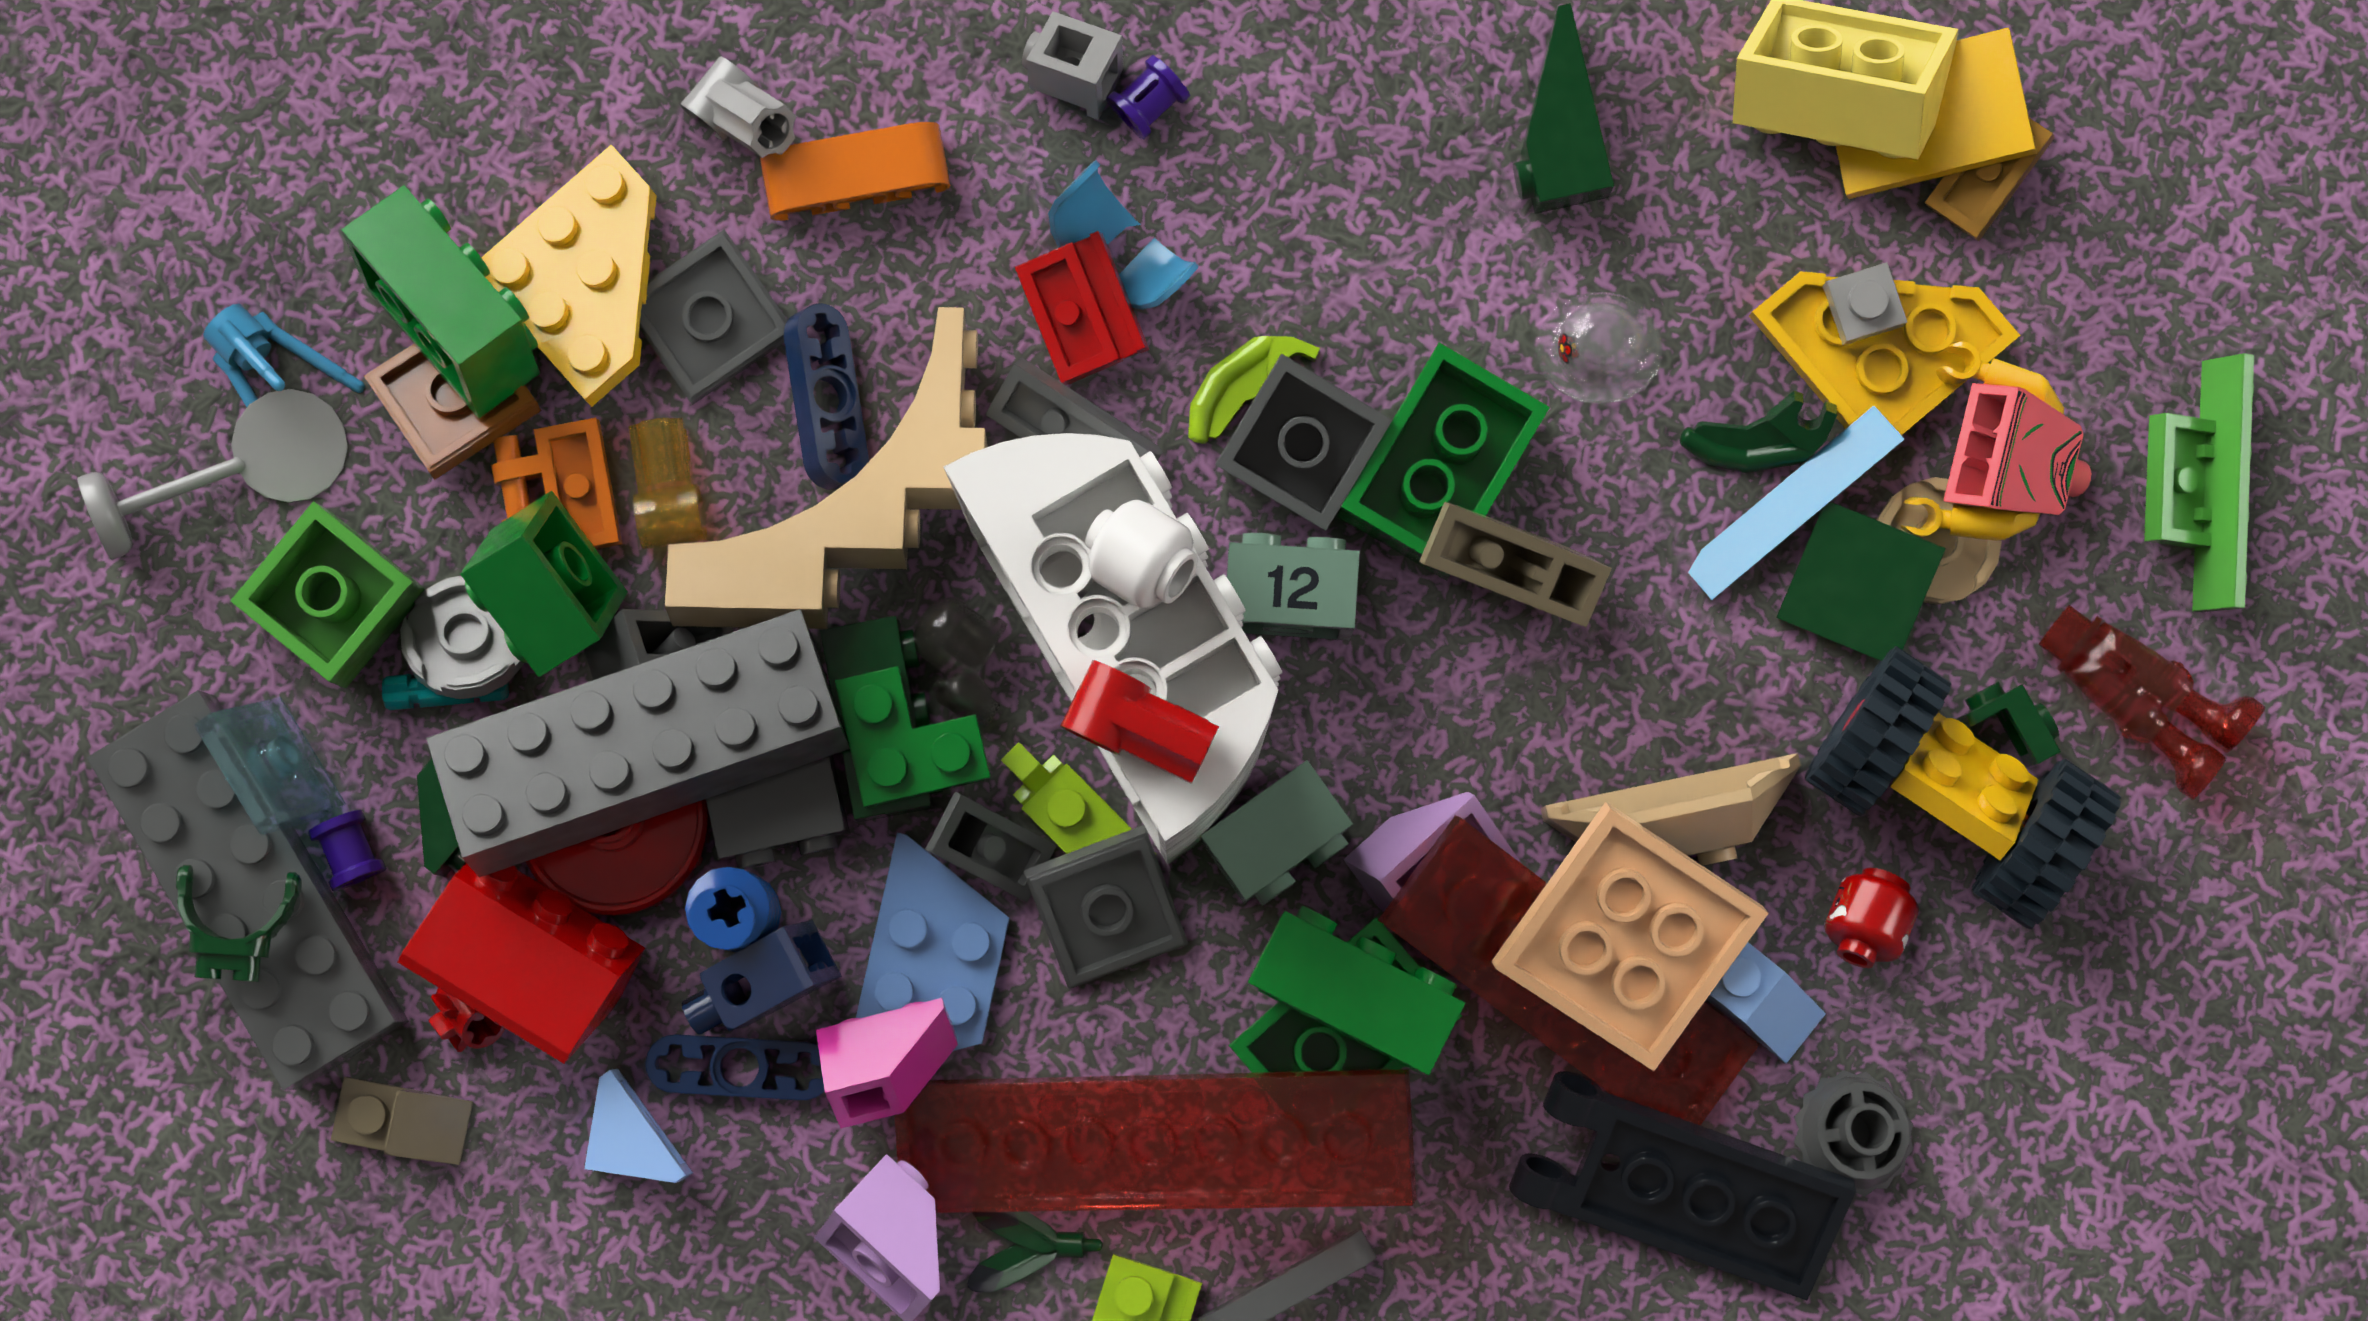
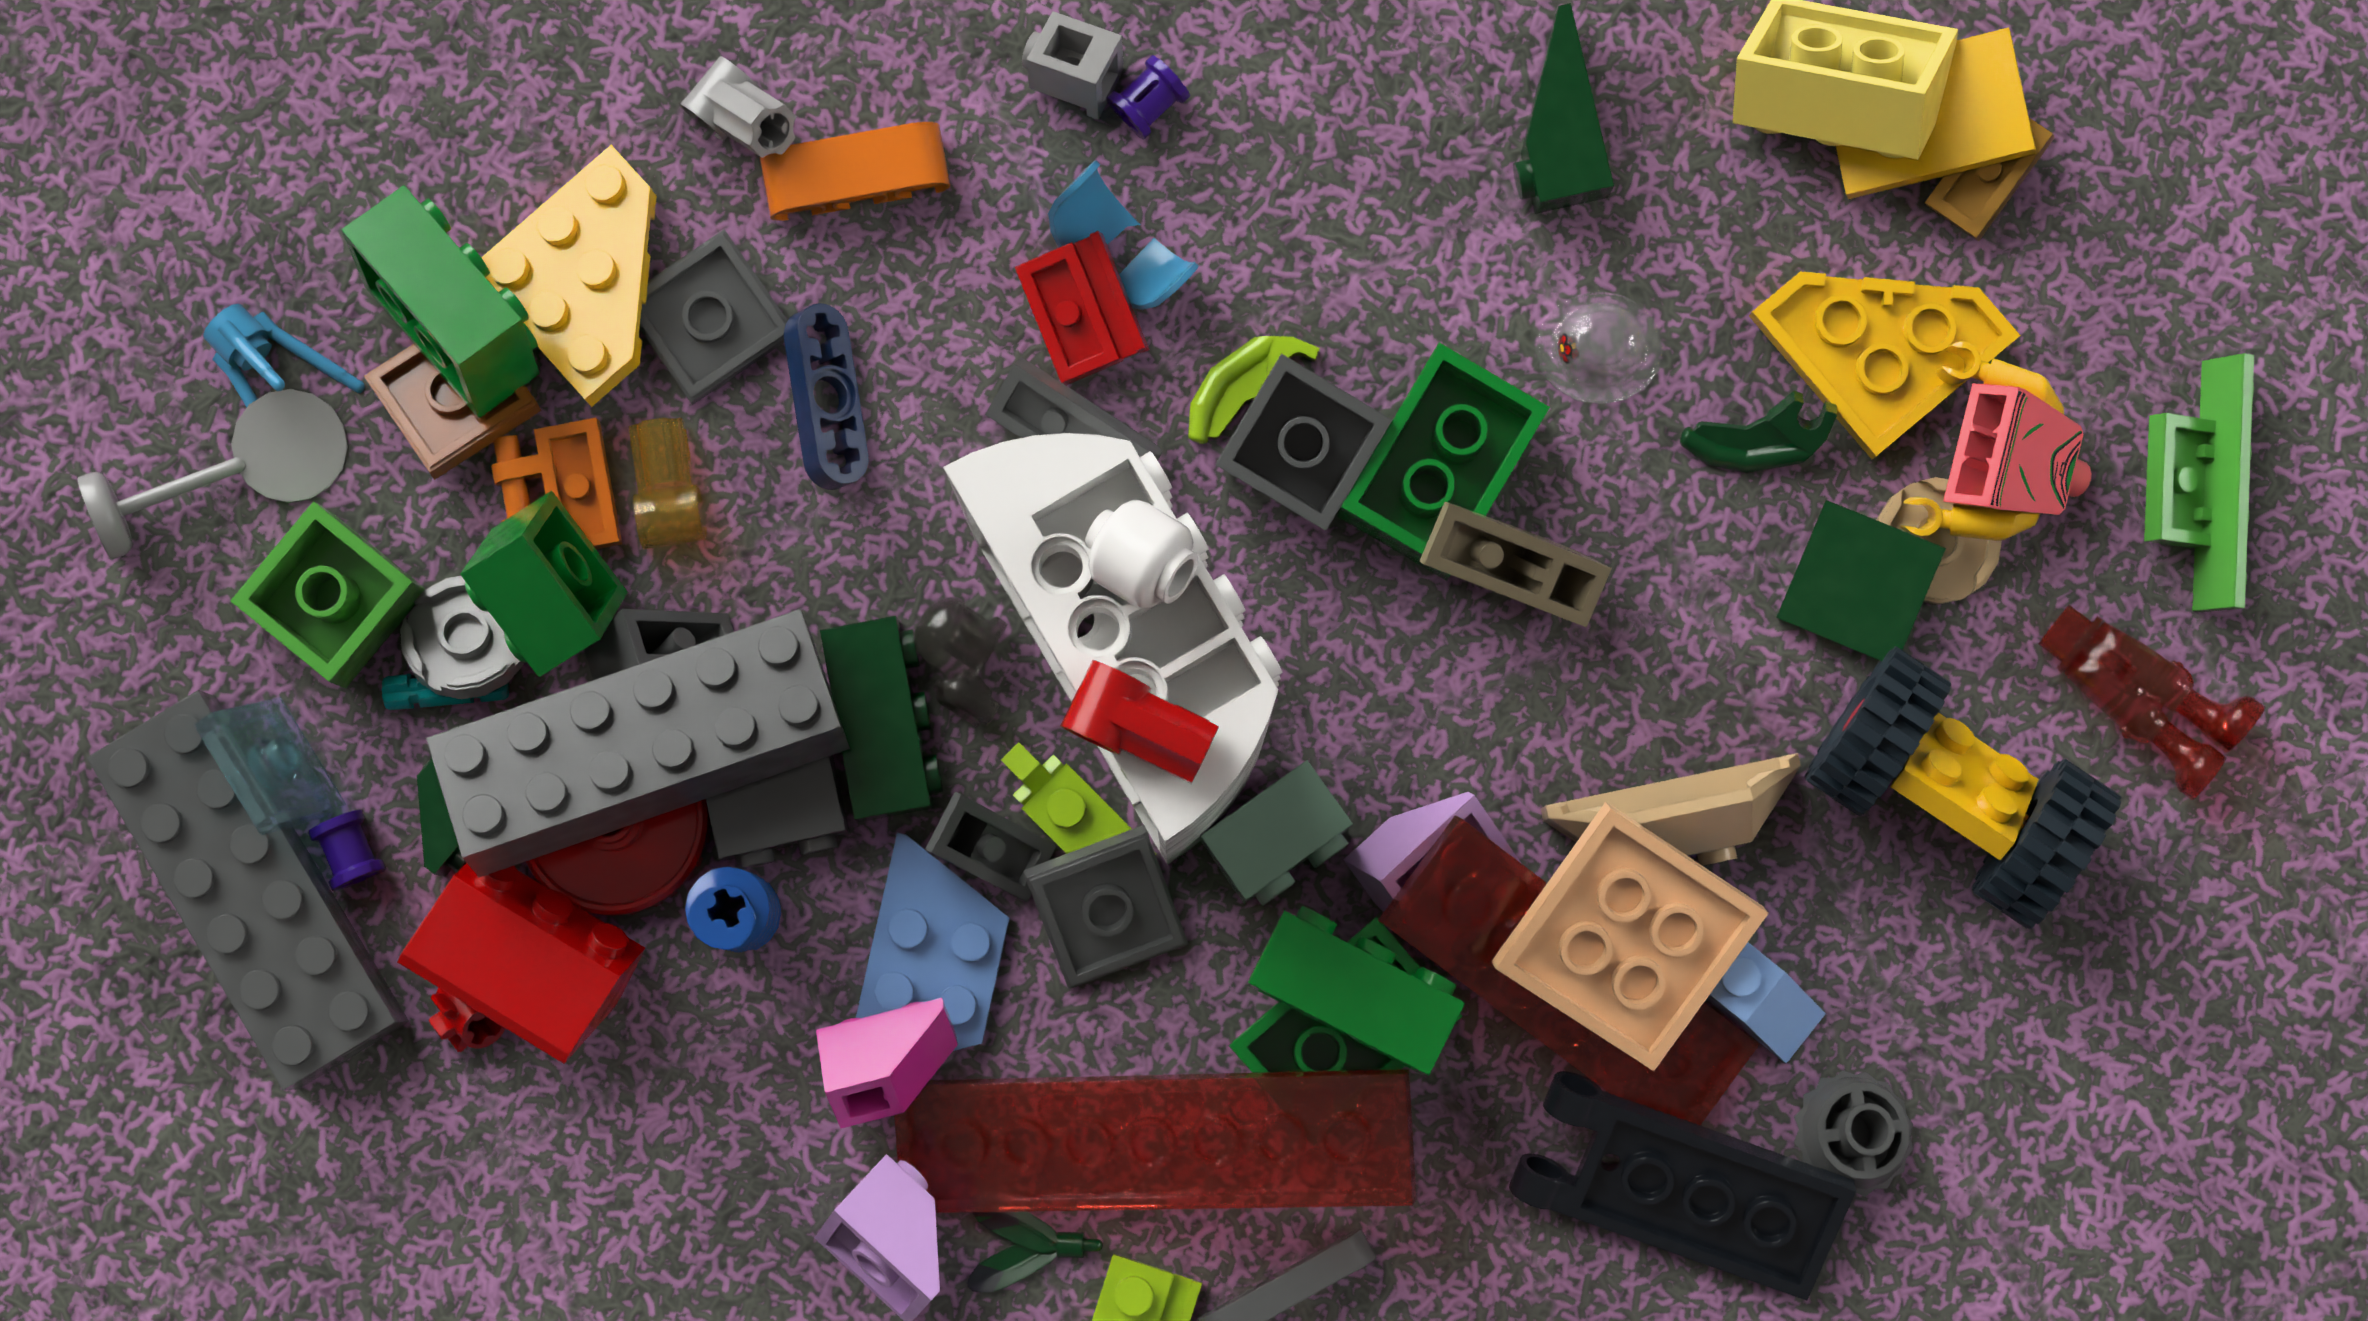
dark green helmet [176,865,302,982] -> none
dark tan slope [331,1077,473,1165] -> none
light blue slope [584,1069,693,1183] -> none
dark blue beam [645,1034,825,1100] -> none
tan arch [665,307,987,629] -> none
dark blue torso [682,920,842,1035] -> none
green plate [835,666,991,808] -> none
sand green brick [1227,533,1360,641] -> none
sticker [1688,406,1904,600] -> none
light grey plate [1823,262,1907,345] -> none
red head [1824,868,1919,968] -> none
dark green bracket [1956,682,2061,768] -> none

